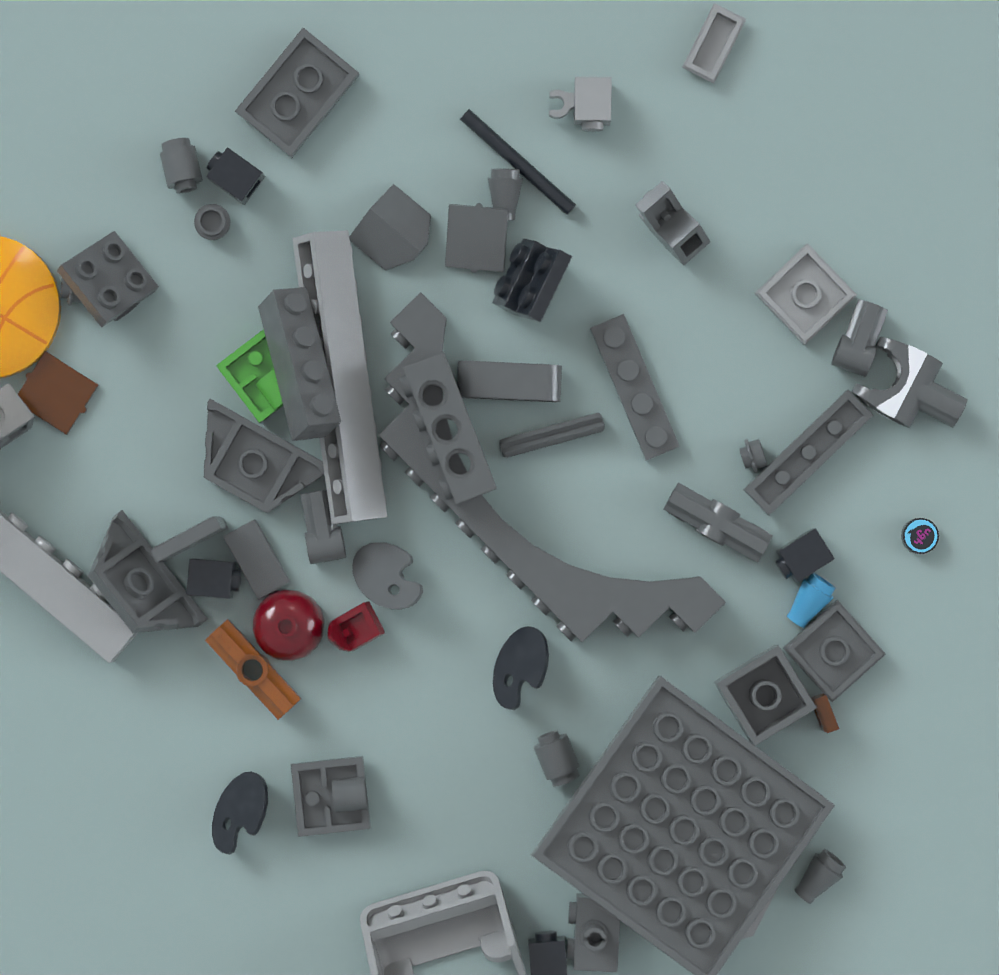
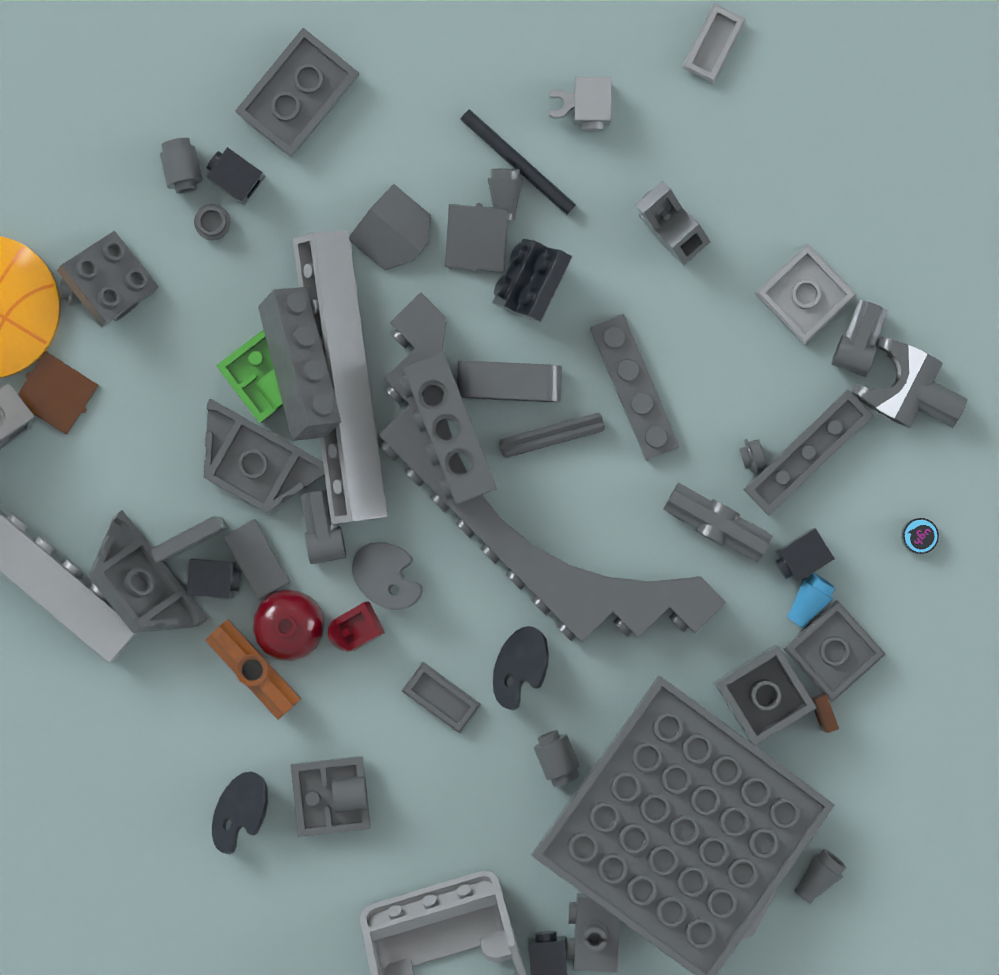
none -> dark grey tile [402,662,481,734]

